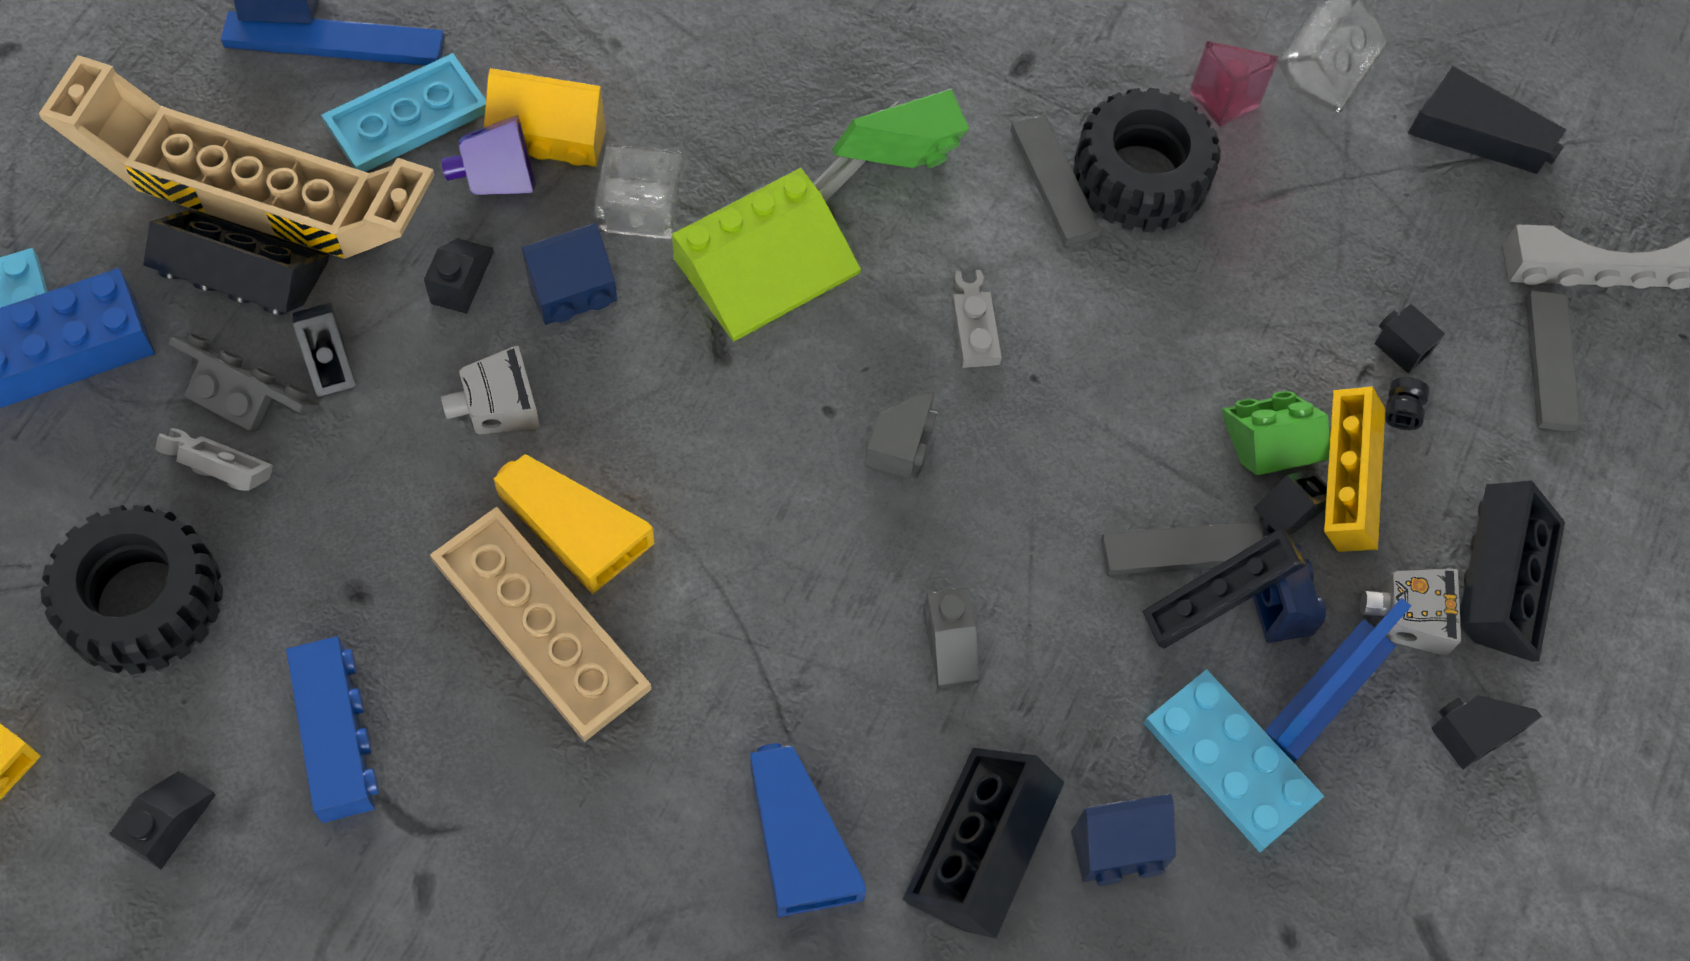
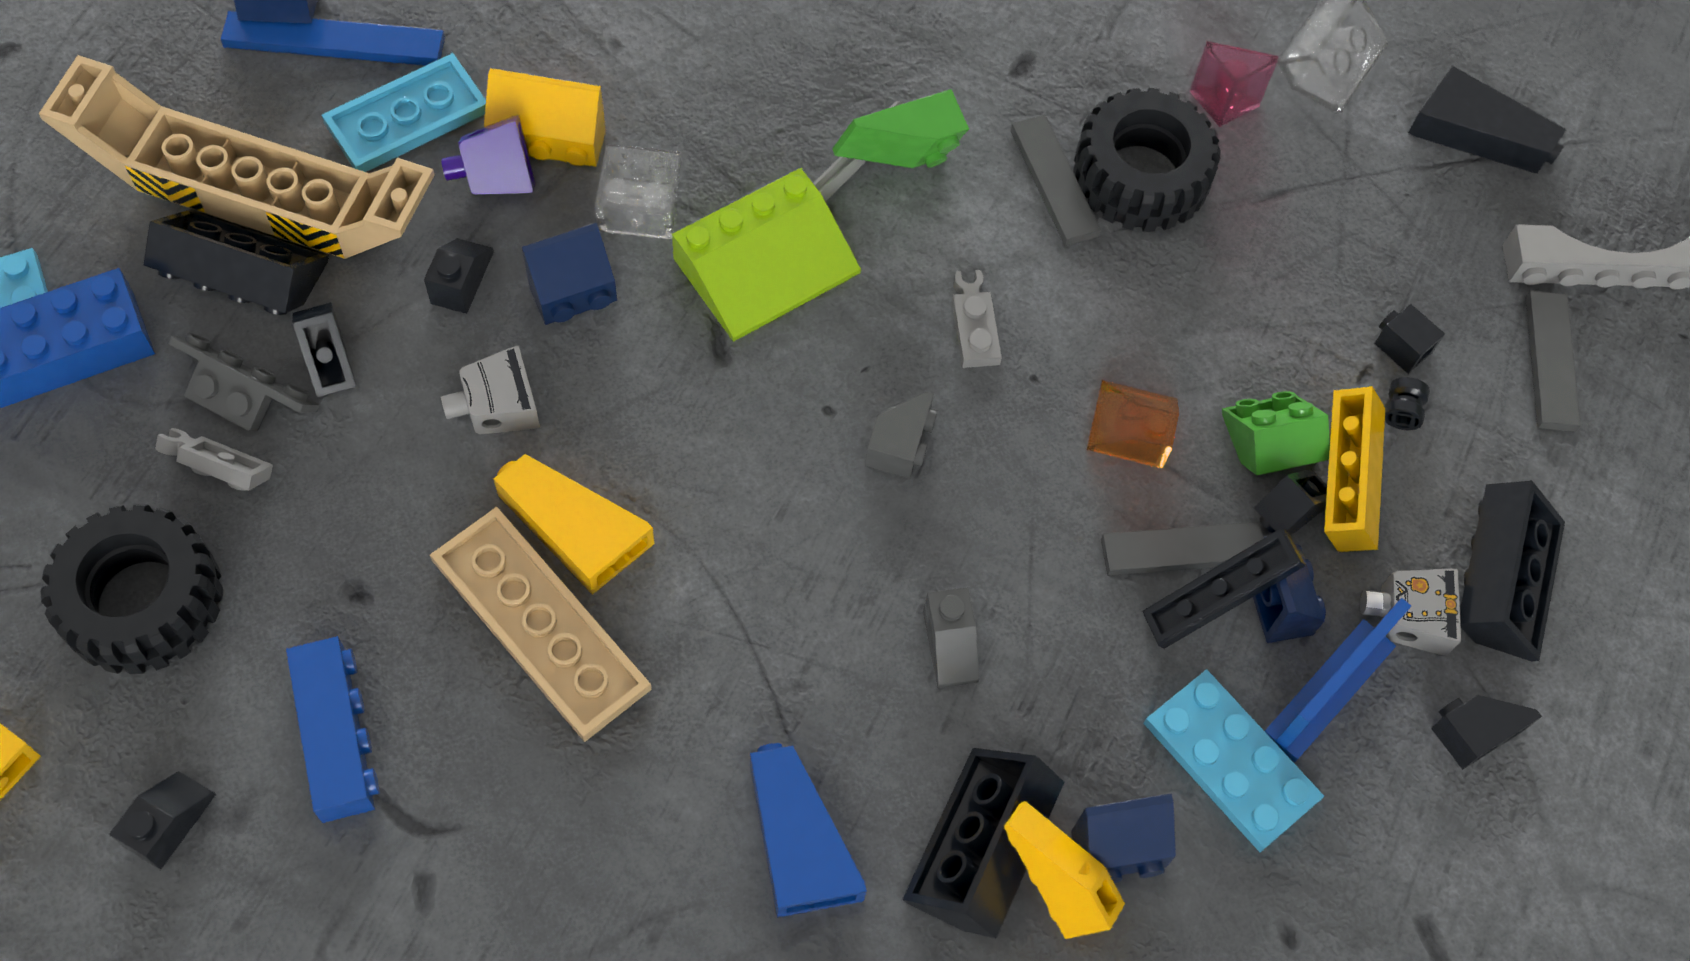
none -> yellow slope [1004,801,1125,939]
none -> clear orange slope [1086,380,1179,469]

